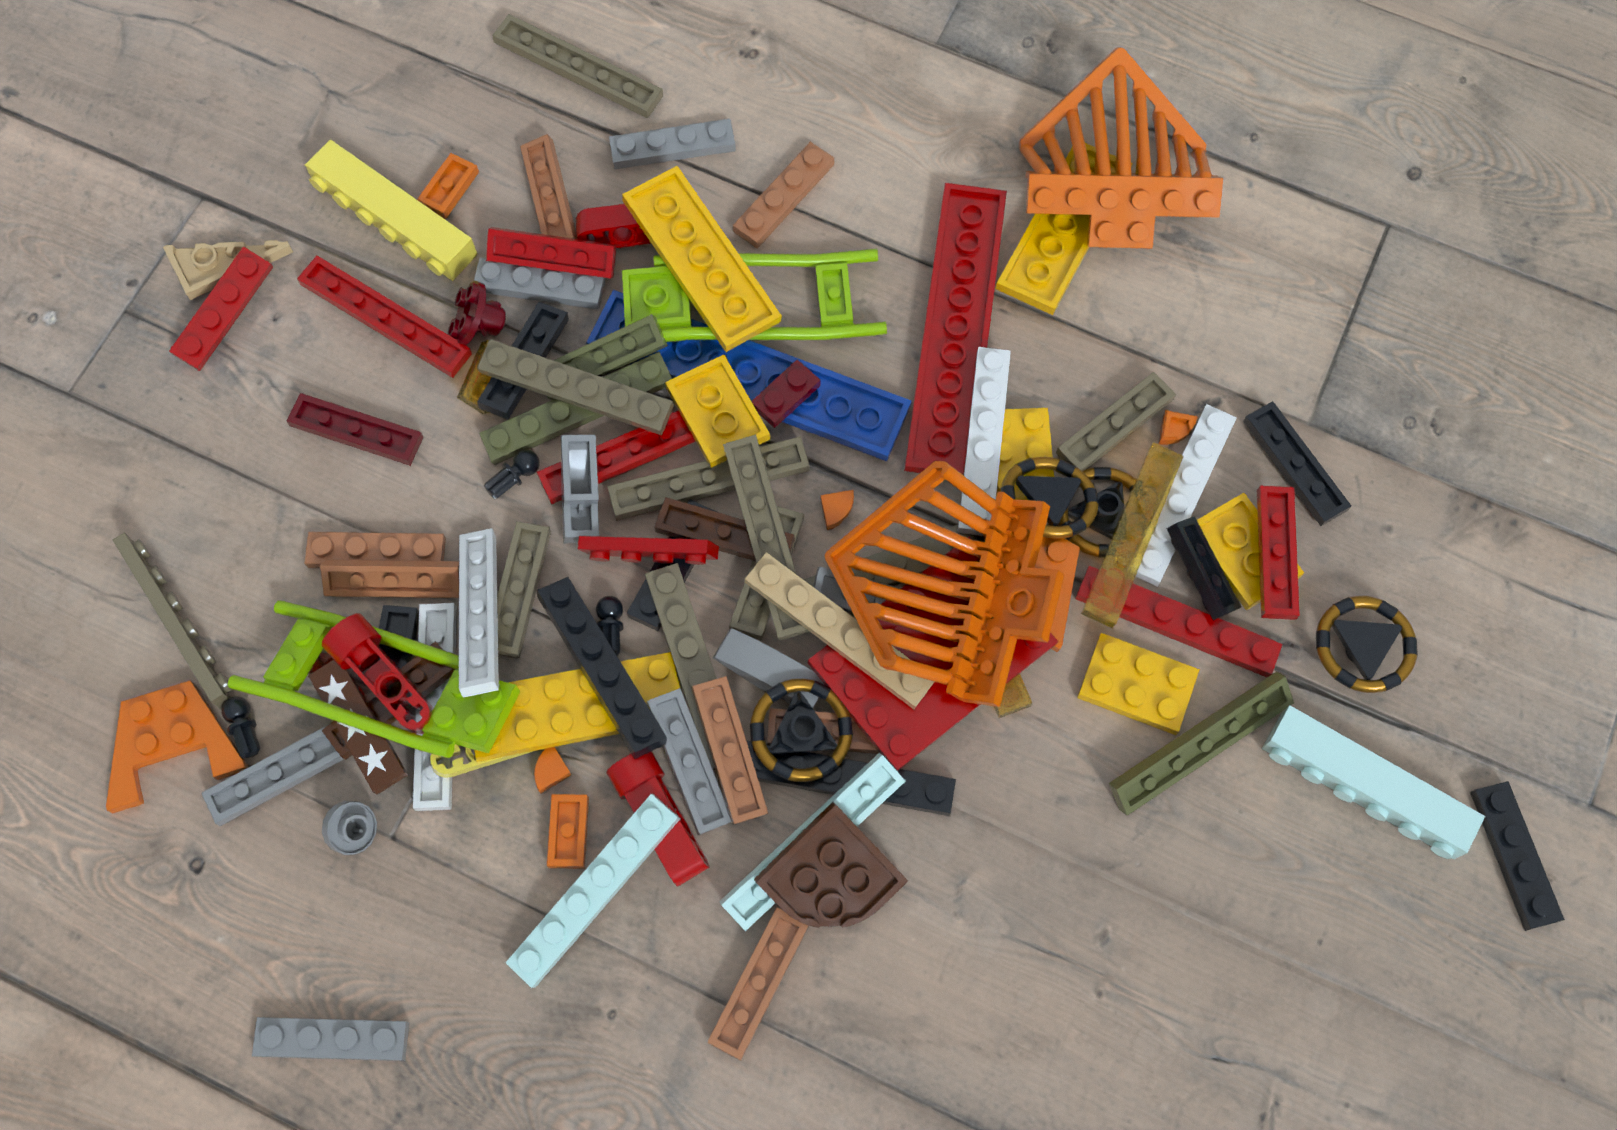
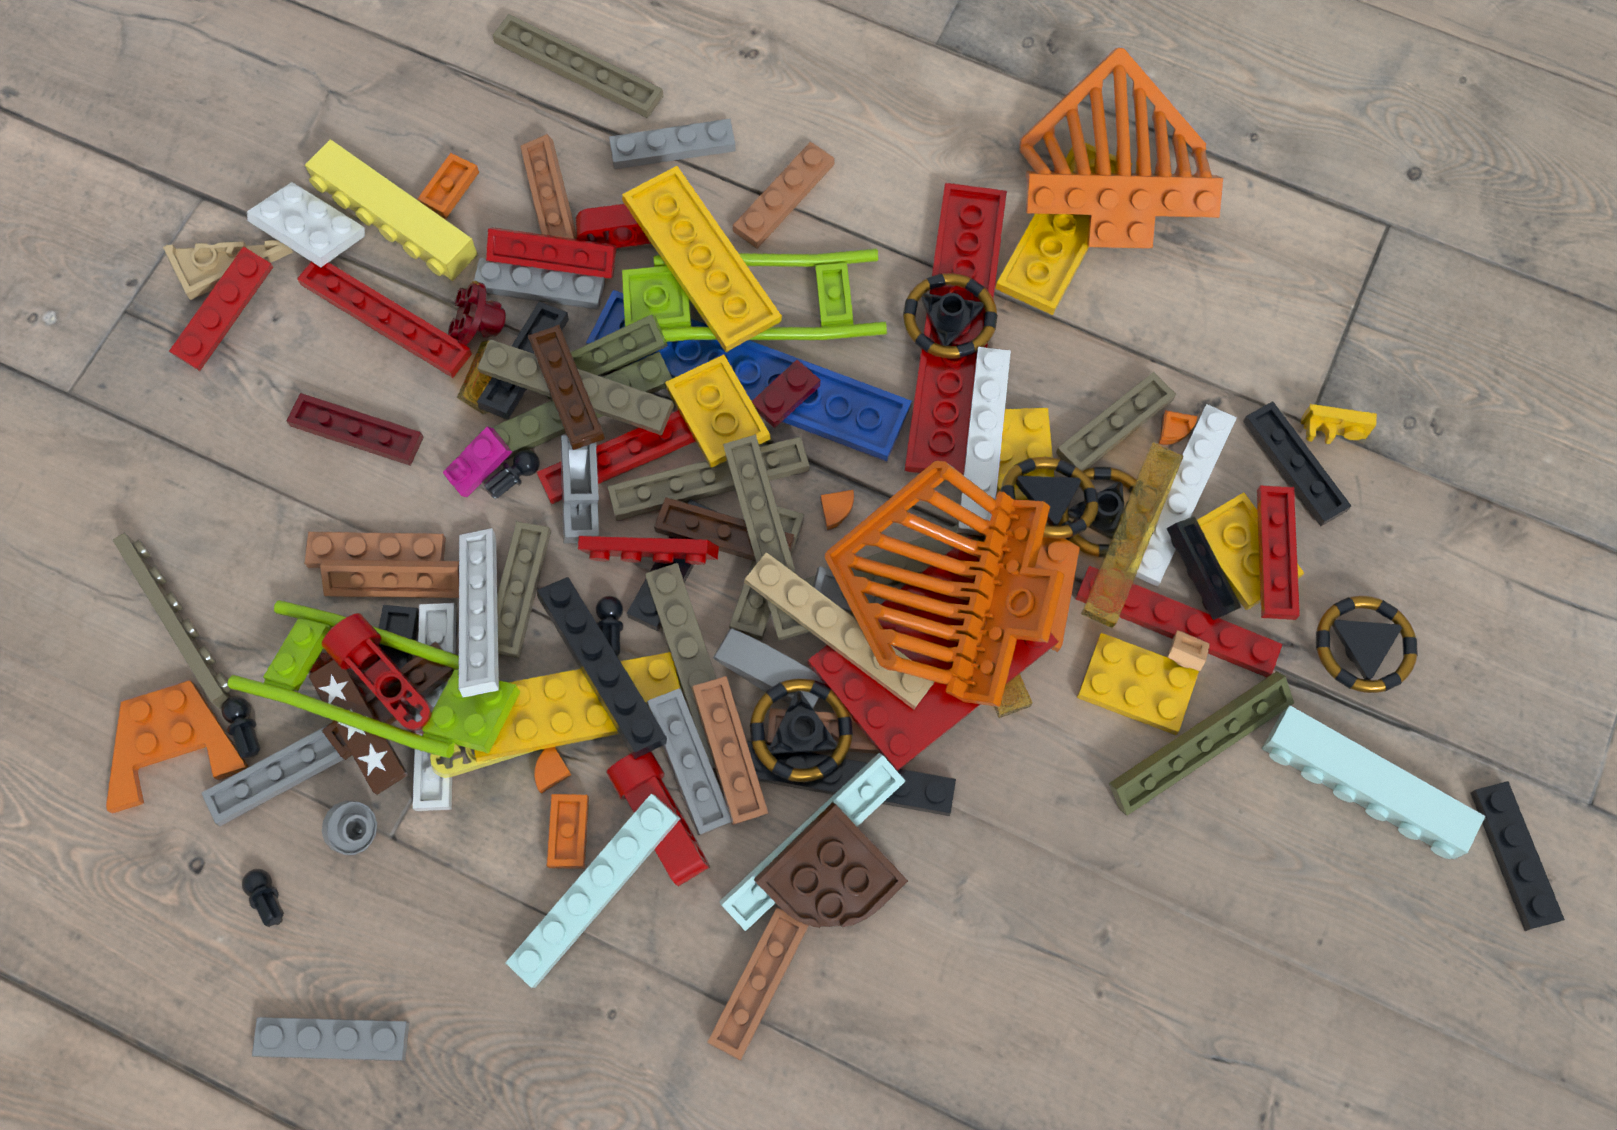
none -> black axle [242,869,284,927]
none -> white plate [247,182,365,267]
none -> dark pink plate [443,426,512,497]
none -> reddish brown tile [528,325,605,450]
none -> black piece [903,273,998,358]
none -> light nougat plate [1168,630,1210,672]
none -> yellow plate [1301,404,1377,444]

